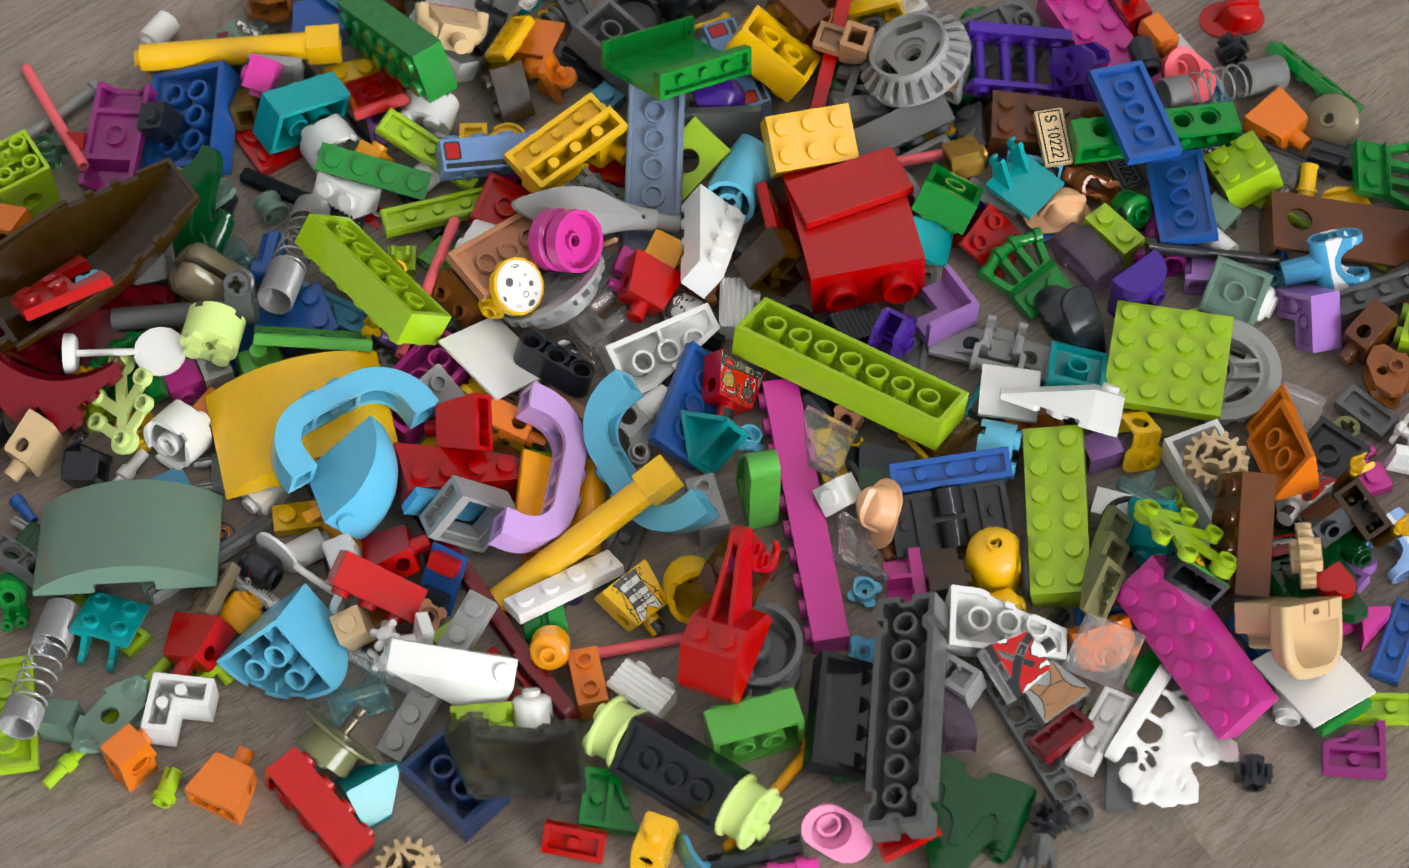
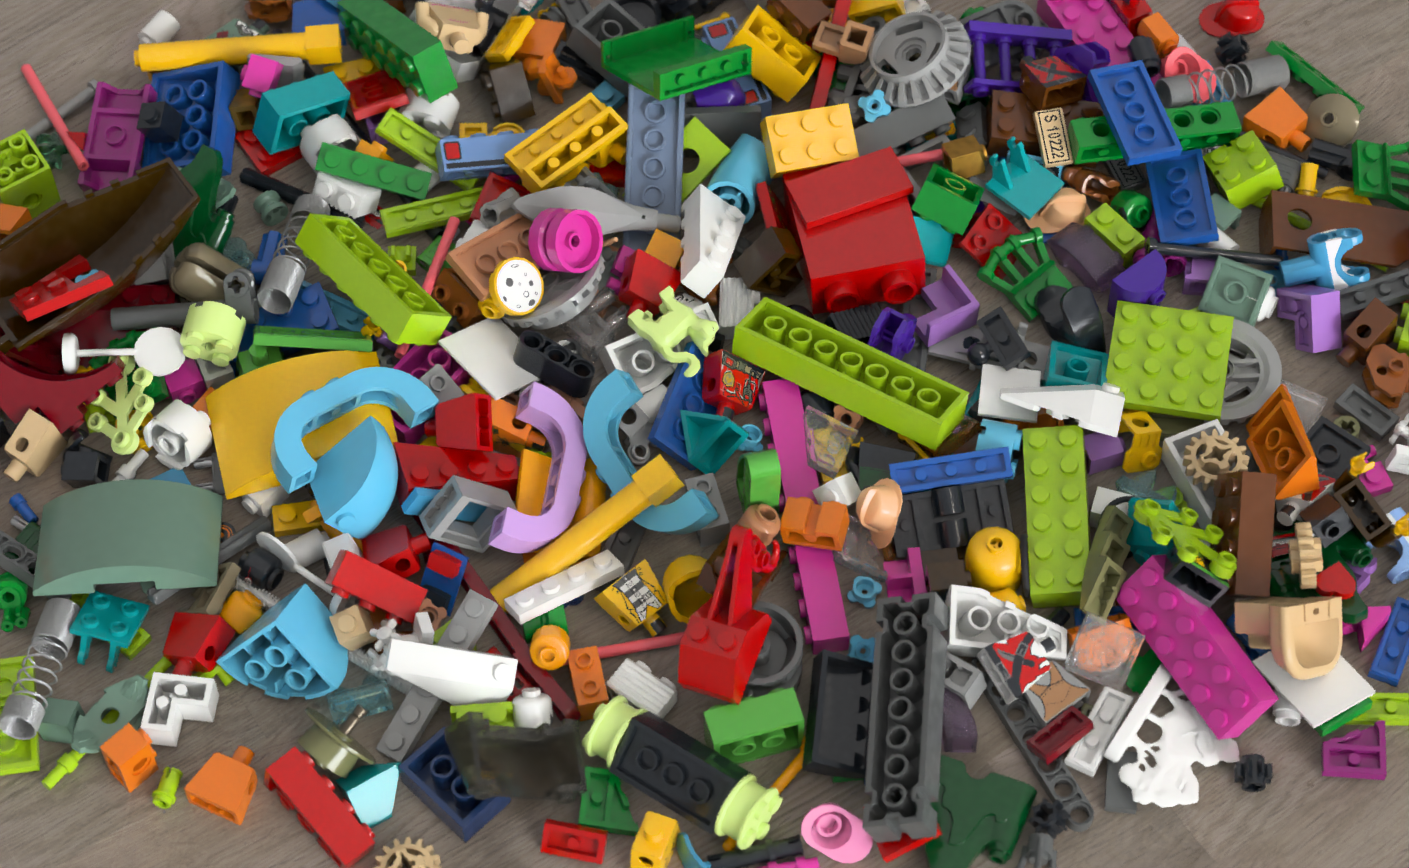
none -> light grey piece [479,187,521,227]
none -> yellowish green animal [628,286,719,378]
none -> nougat head [737,504,781,547]
none -> orange brick [780,497,850,551]
none -> medium azure plate [858,90,891,123]
none -> black plate [967,306,1032,371]
none -> reddish brown torso [1019,55,1087,111]

